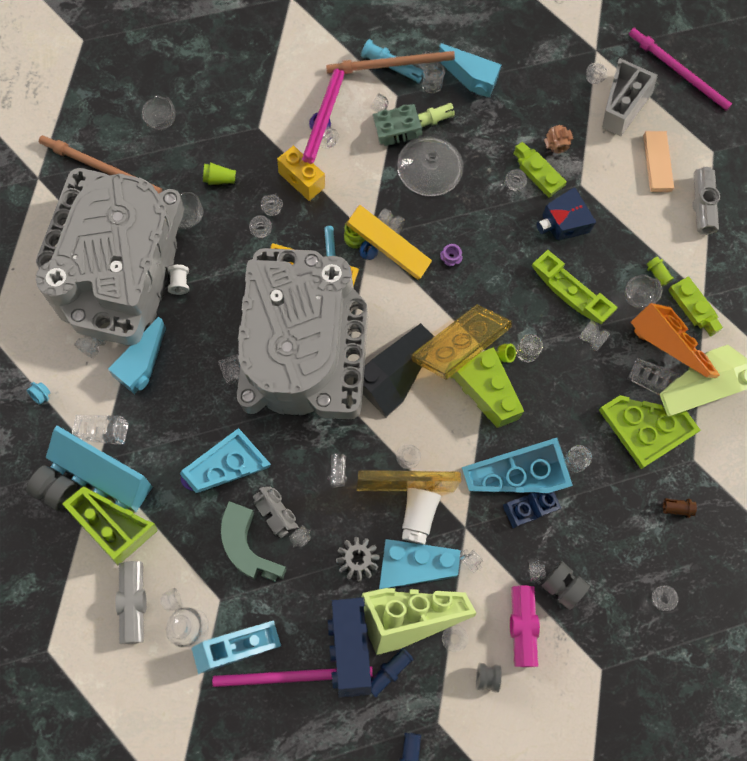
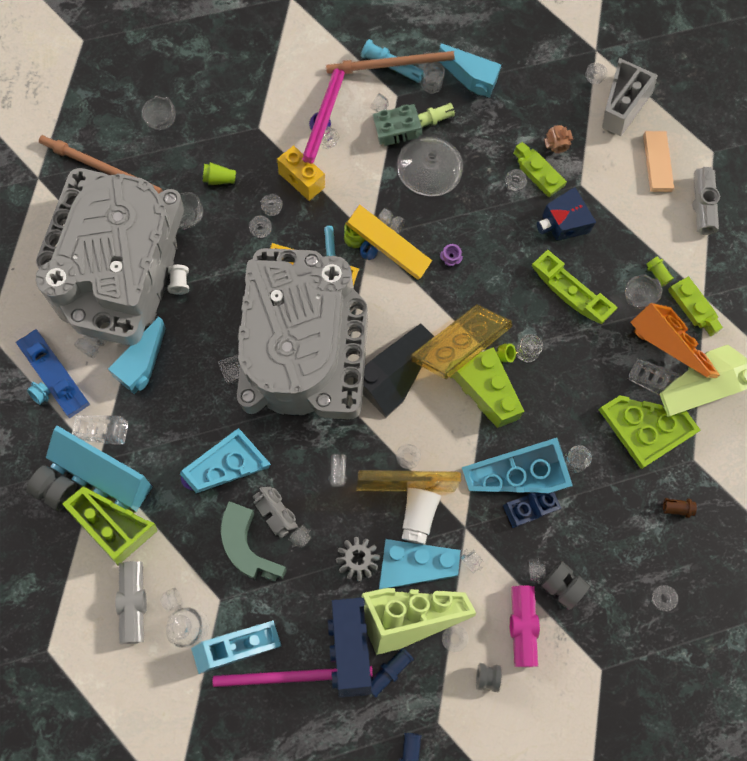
clear wheel [578,320,611,352] -> none
dark pink bar [629,28,732,111] -> none
none -> blue hinge [16,329,90,418]

